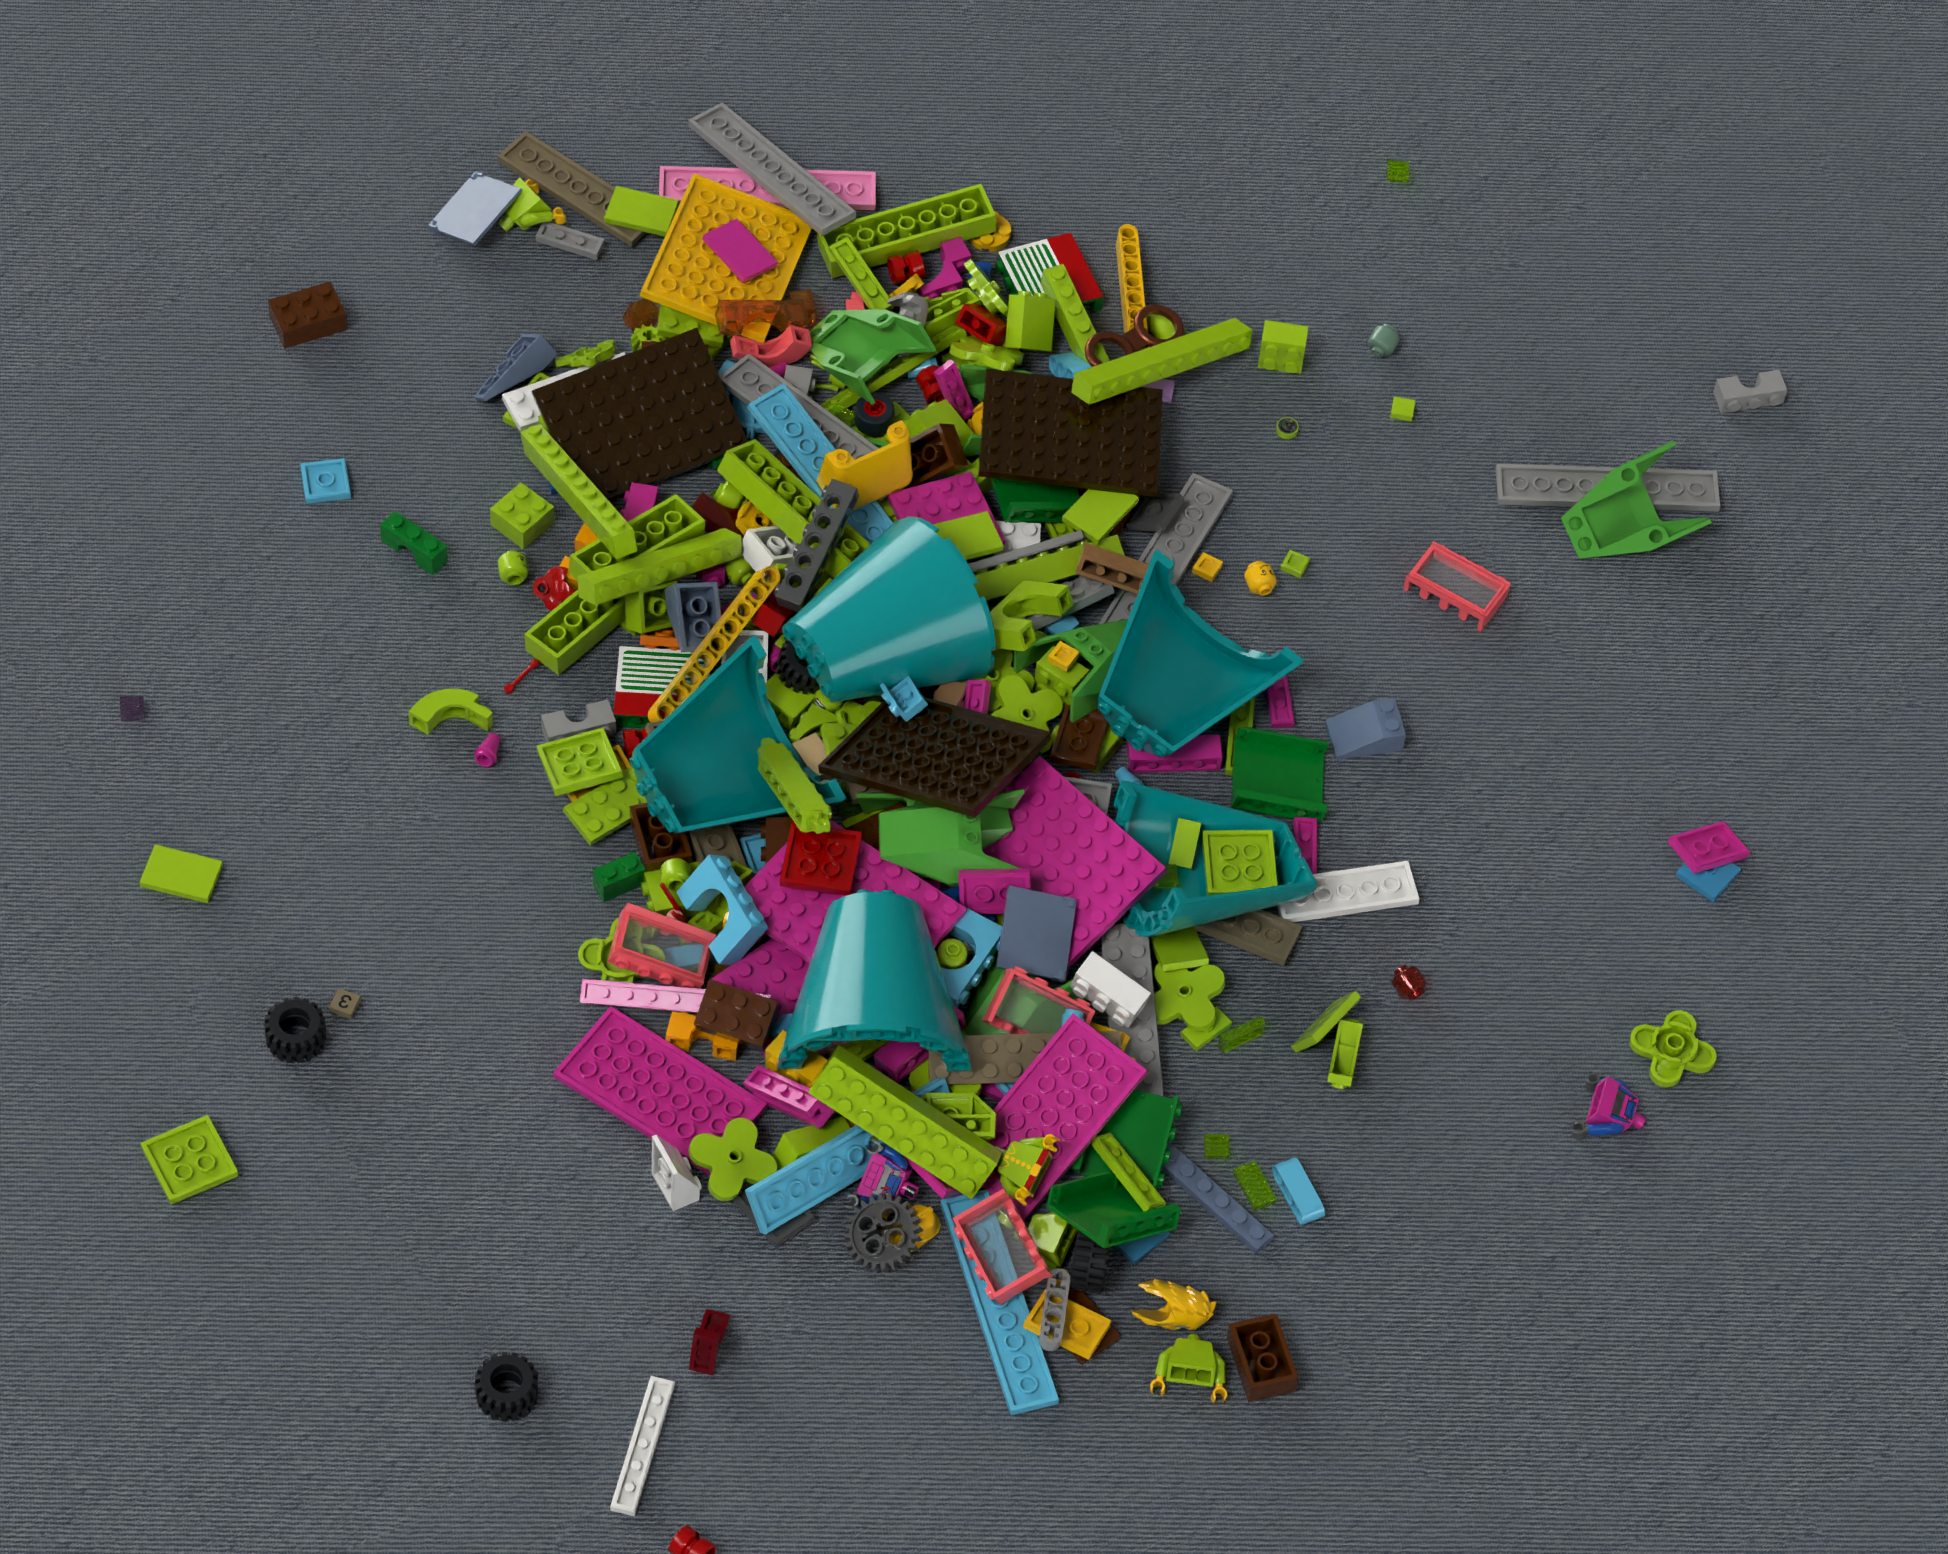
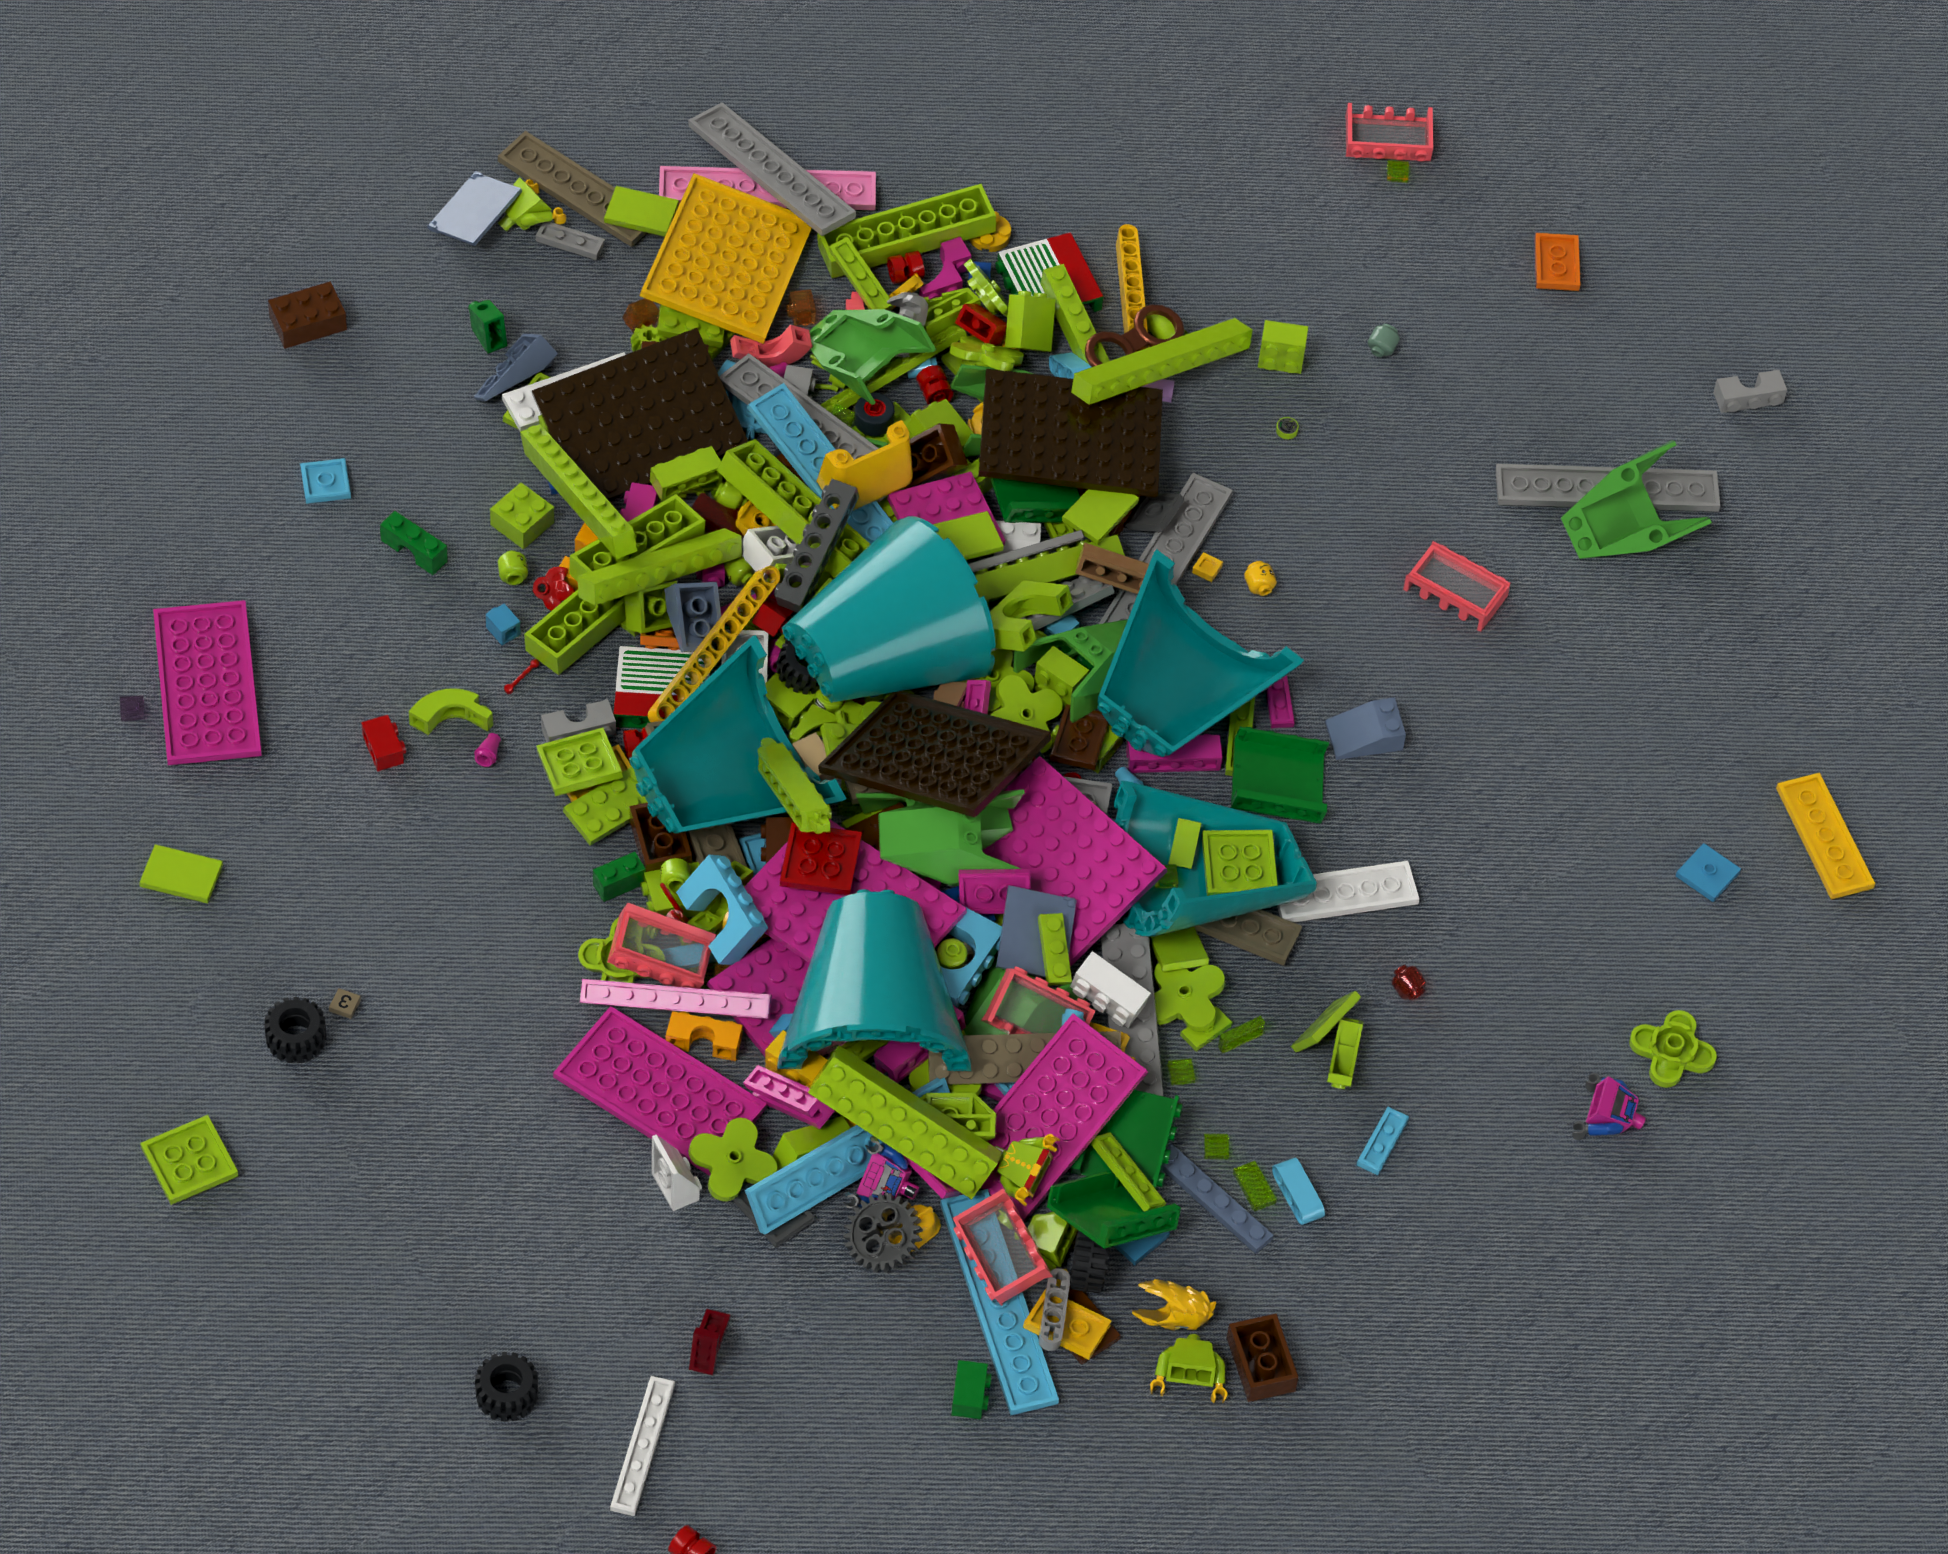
lime tile [555,340,616,368] -> none
reddish brown brick [694,979,781,1052] -> none
dark pink tile [702,218,778,283] -> none
clear orange arch [715,300,809,335] -> none
medium azure bracket [880,676,928,722] -> none
dark pink plate [933,359,974,421] -> none
yellow plate [1047,641,1080,672] -> none
lime tile [1280,550,1310,579] -> none
dark pink tile [1293,817,1317,874] -> none
lime tile [1390,396,1415,422] -> none
dark pink tile [1668,821,1750,874] -> none
none -> dark pink plate [153,600,262,765]
none -> red brick [361,714,406,772]
none -> green torso [468,300,508,354]
none -> dark azure brick [486,603,521,645]
none -> lime wedge [650,446,723,501]
none -> green brick [951,1360,992,1419]
none -> lime plate [1037,913,1072,986]
none -> clear neon green tile [1167,1058,1195,1085]
none -> window [1345,103,1433,161]
none -> medium azure tile [1357,1107,1409,1175]
none -> orange plate [1535,233,1580,291]
none -> yellow plate [1776,772,1875,900]

